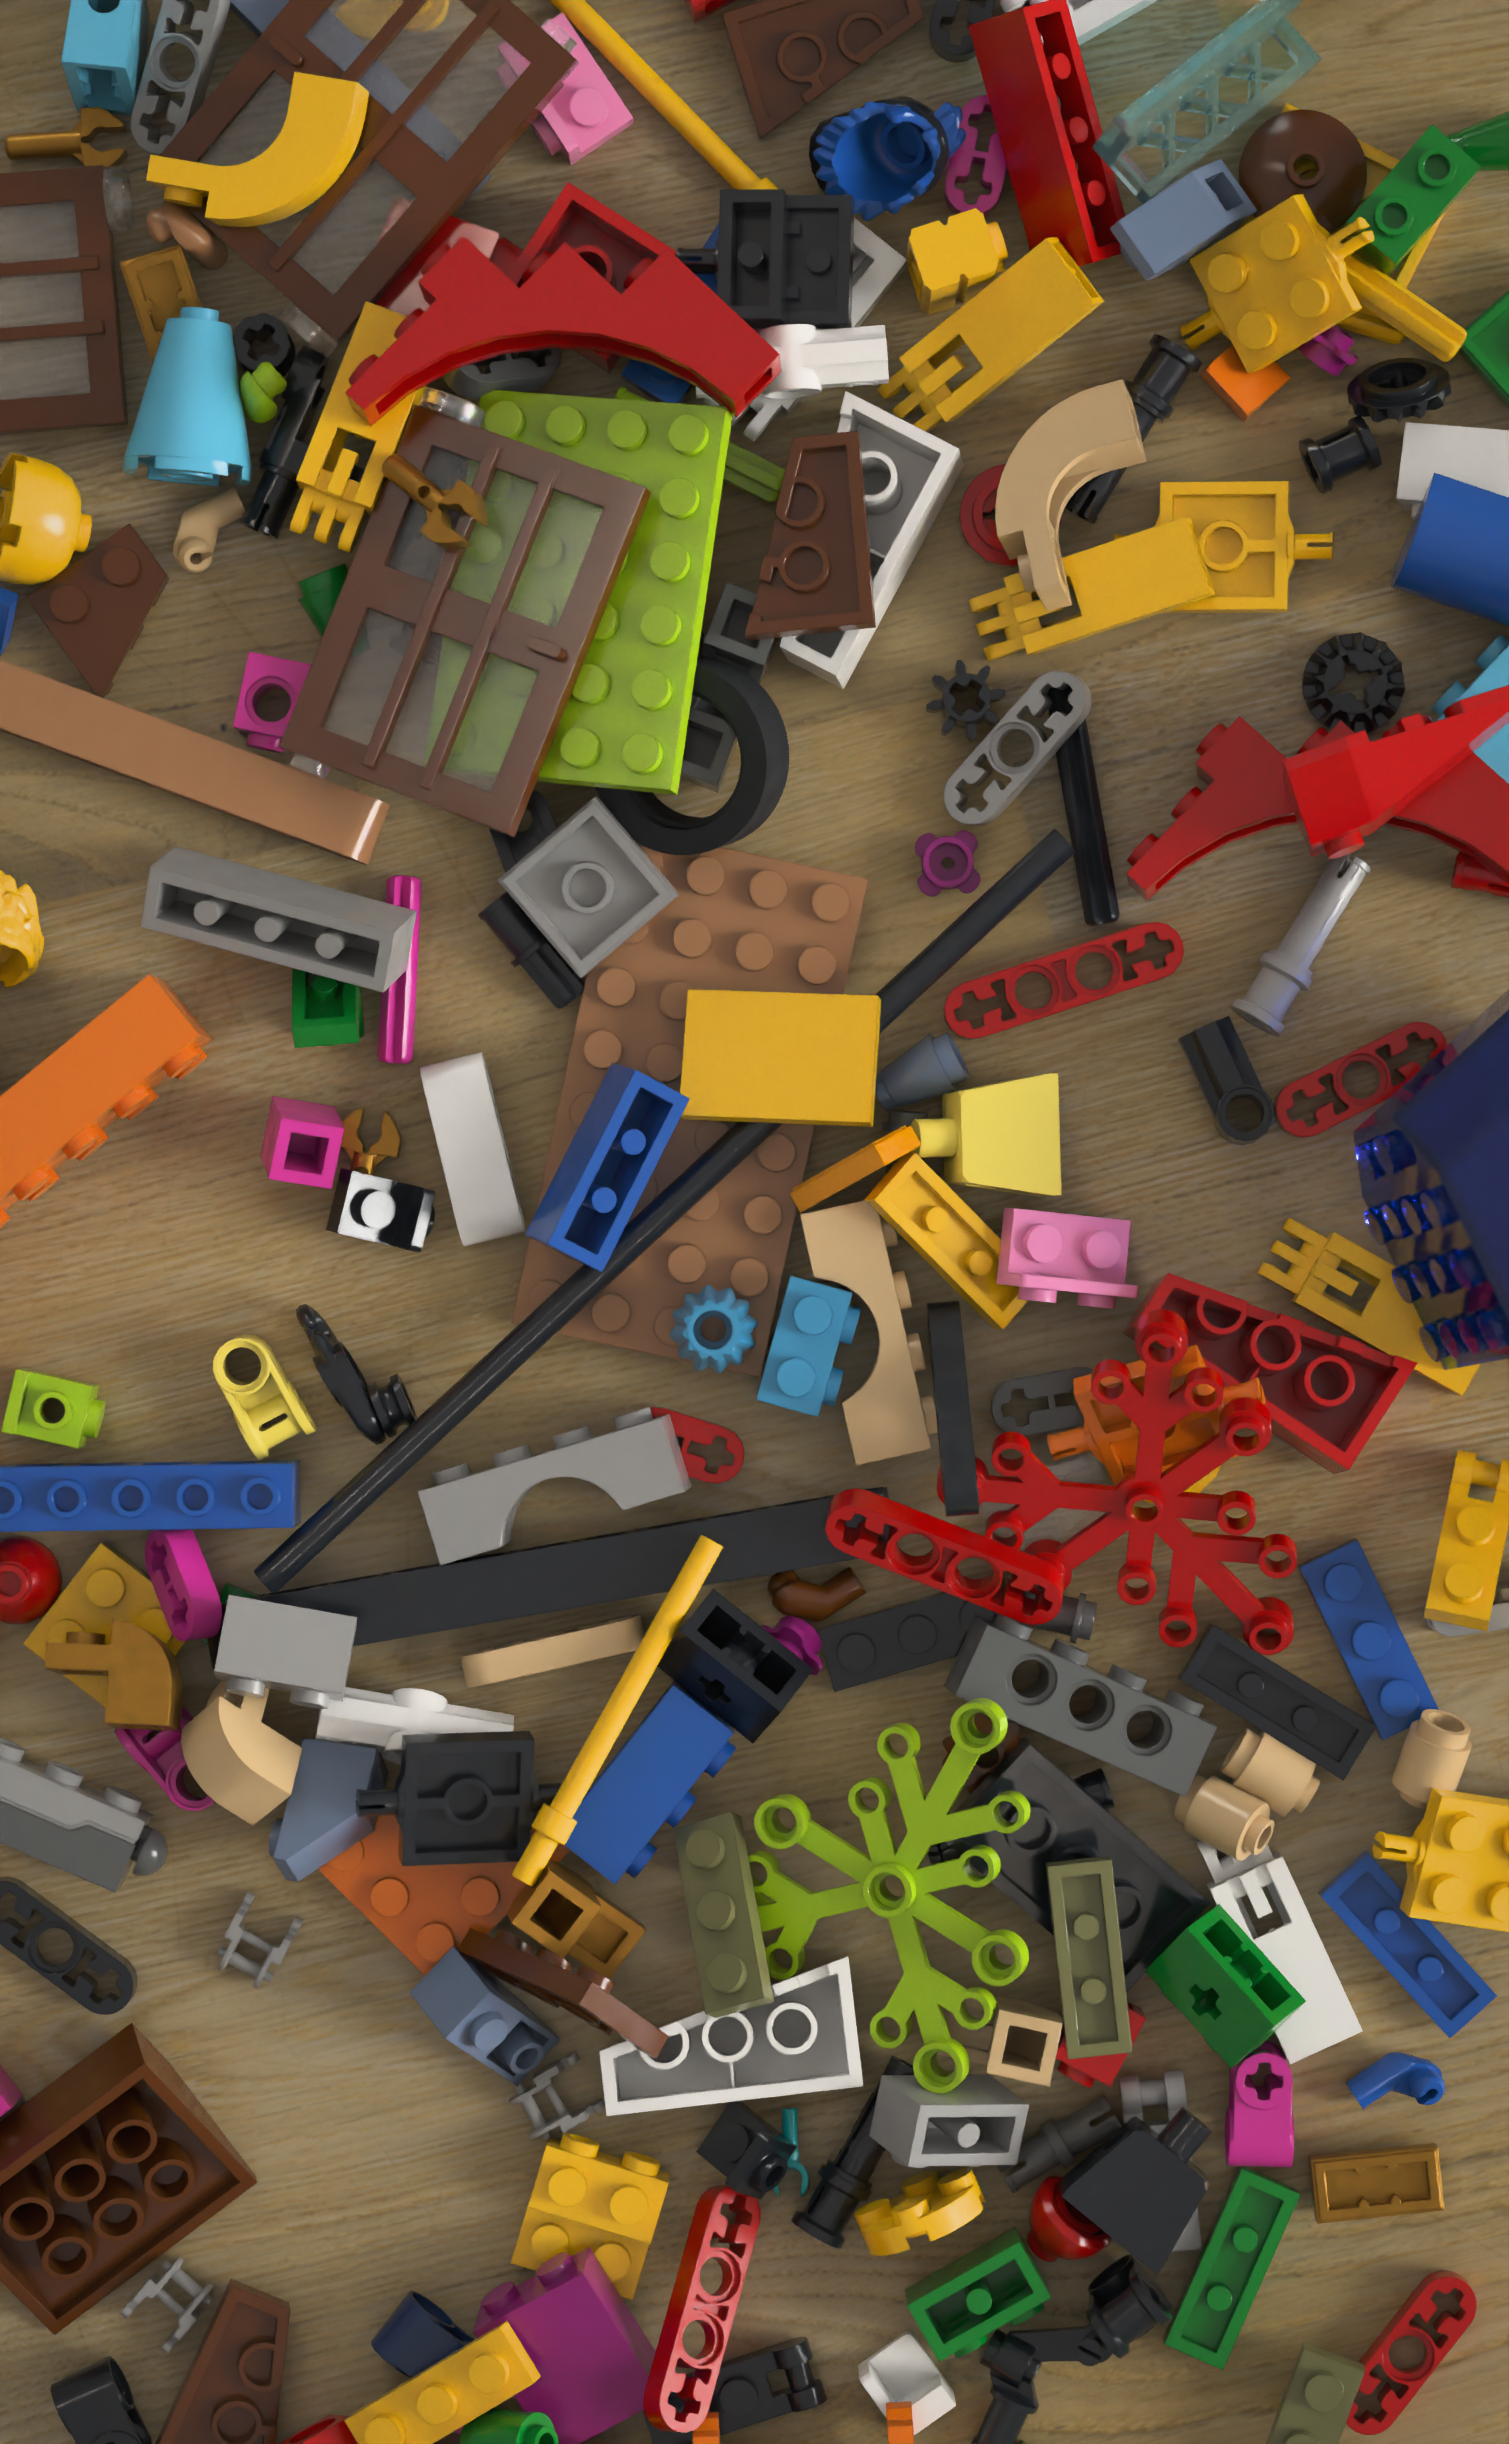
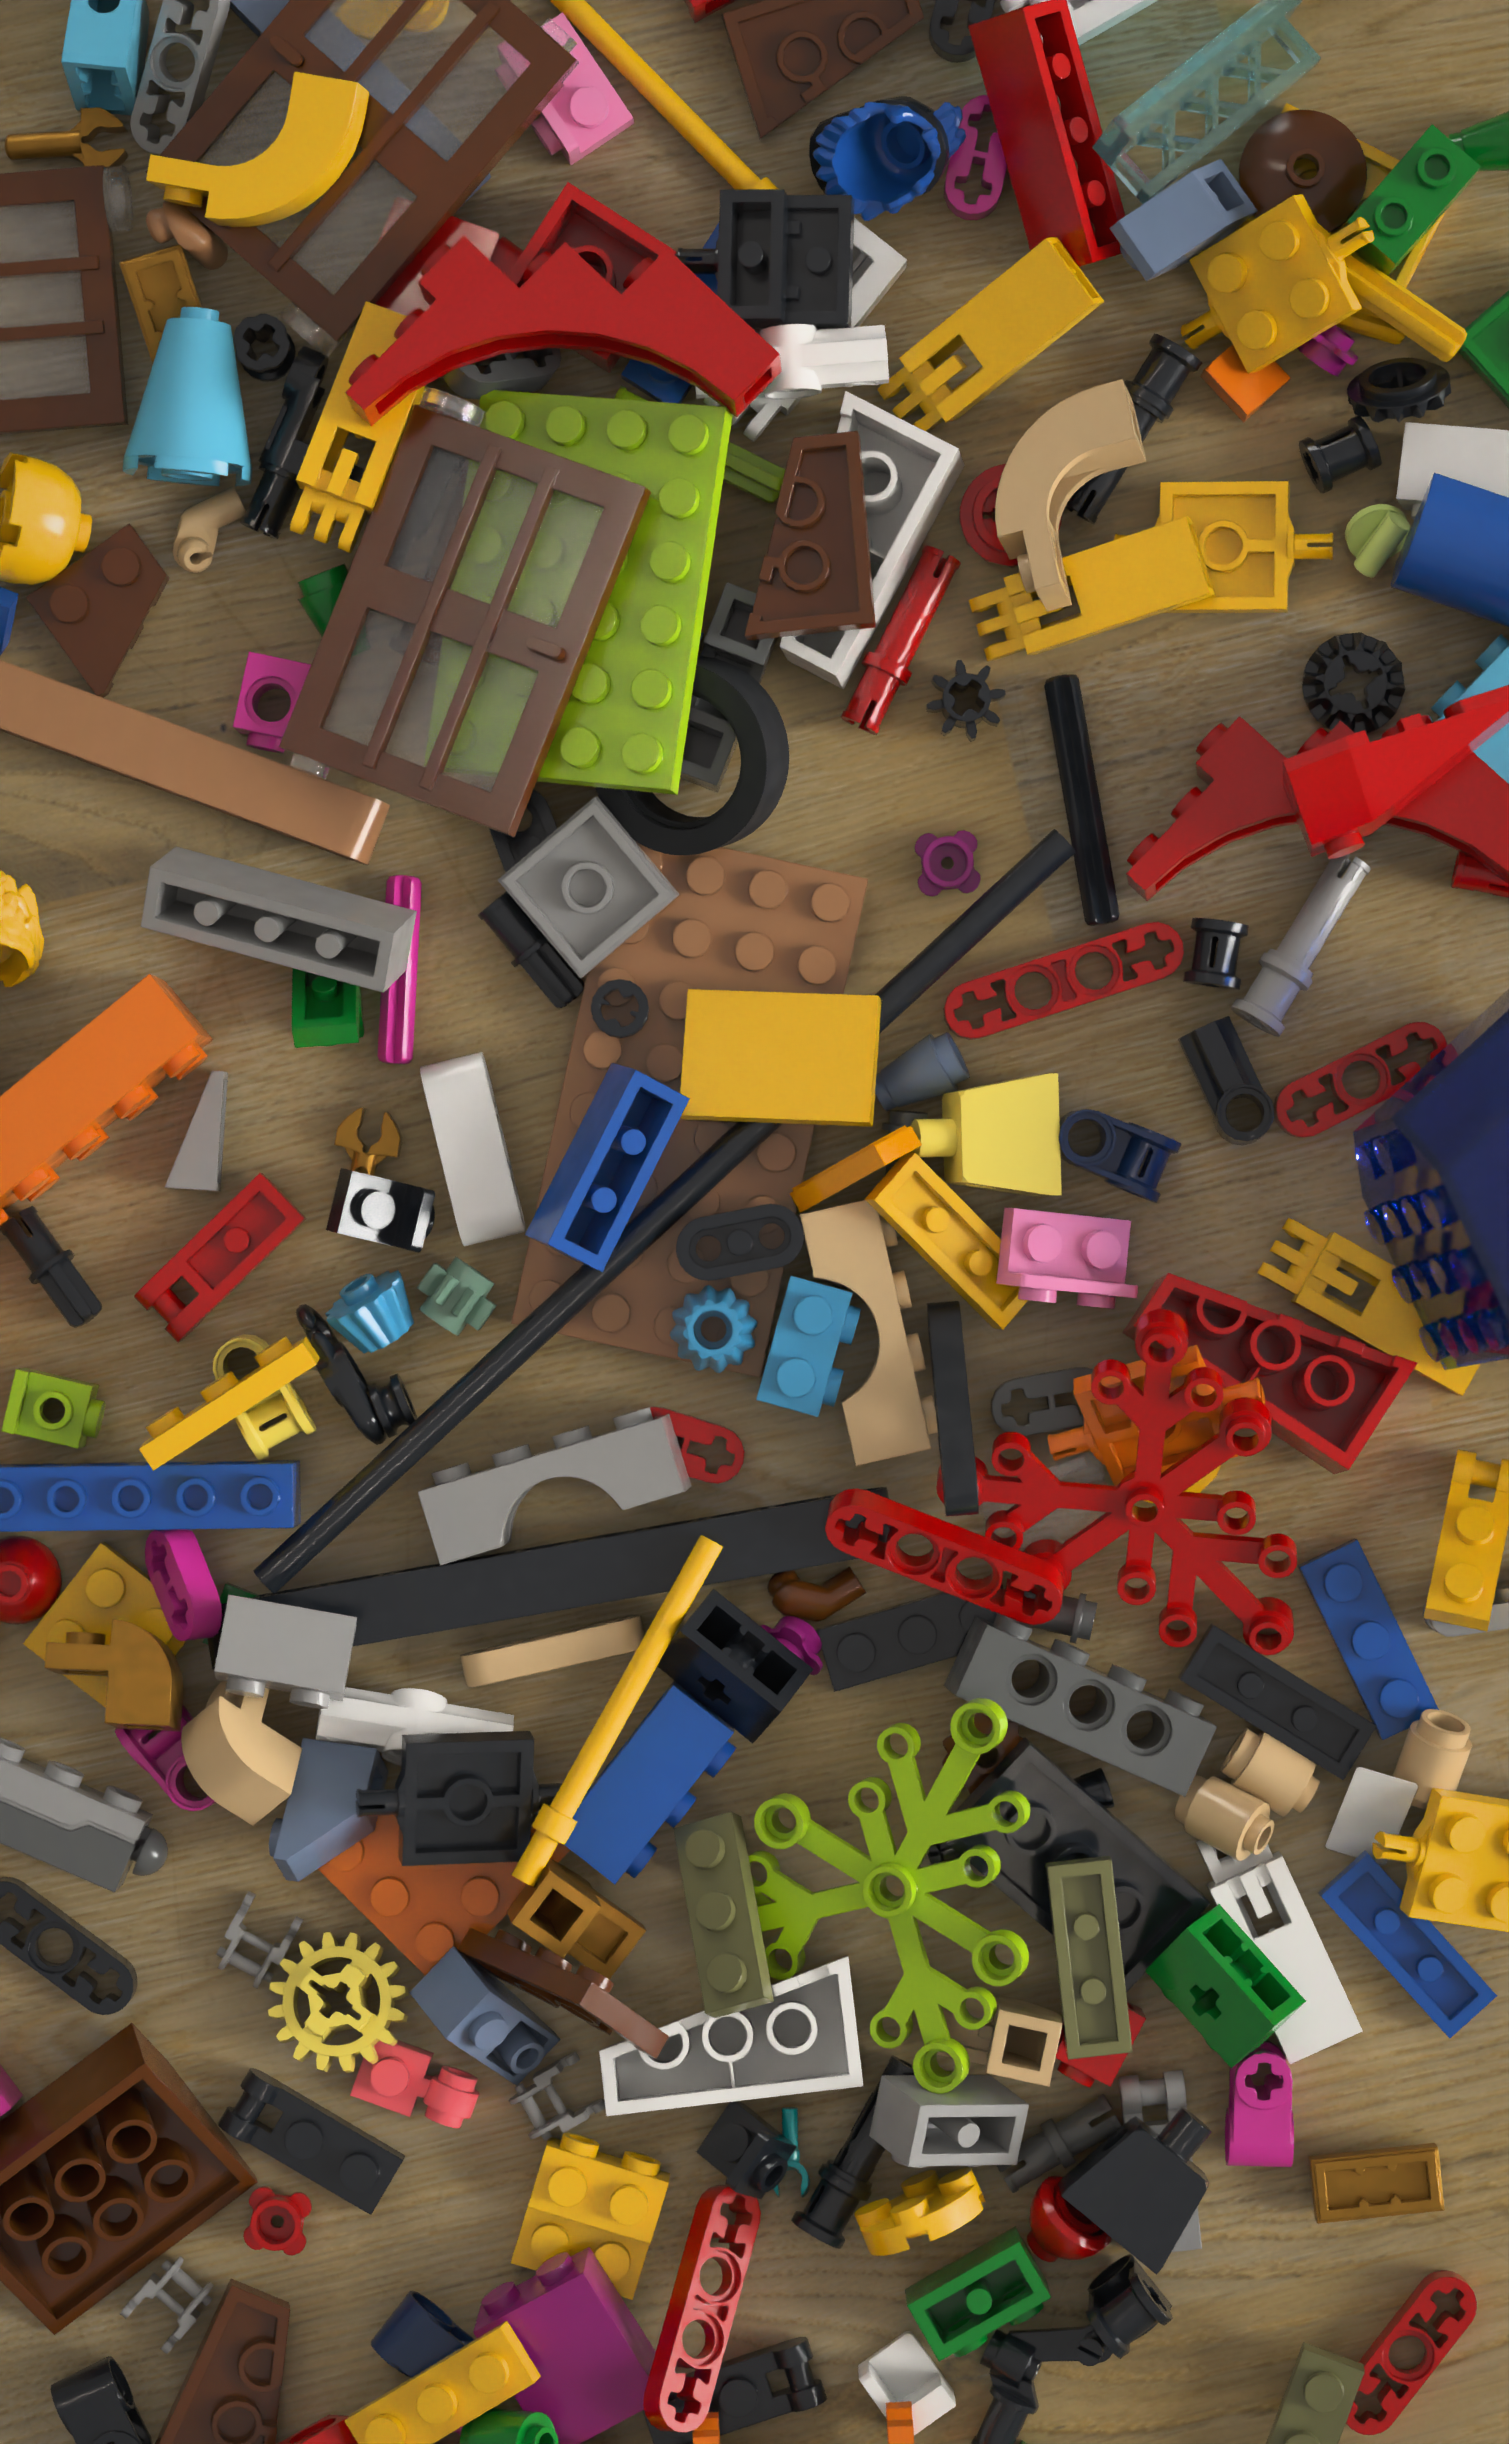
lime arm [240,362,287,423] -> none
dark pink brick [260,1096,344,1189] -> none
pearl gold bar [382,454,488,549] -> none
yellow brick [906,208,1008,315] -> none
light grey beam [944,671,1092,825] -> none
green plate [1162,2166,1301,2370] -> none
blue arm [1345,2052,1445,2109] -> none
none -> black axle [0,1206,102,1328]
none -> red plate [134,1173,306,1343]
none -> yellow plate [139,1336,320,1471]
none -> light grey piece [164,1071,228,1191]
none -> black plate [218,2068,405,2215]
none -> red plate [243,2186,312,2256]
none -> light yellow gear [268,1932,409,2073]
none -> dark azure piece [325,1270,414,1353]
none -> coral plate [350,2040,479,2128]
none -> sand green gear [417,1257,497,1336]
none -> black bush [591,979,649,1038]
none -> black plate [676,1204,804,1281]
none -> red pin [841,545,961,735]
none -> dark blue piece [1059,1109,1182,1203]
none -> black bush [1183,918,1249,990]
none -> white sticker [1325,1767,1418,1865]
none -> yellowish green plate [1345,504,1410,578]

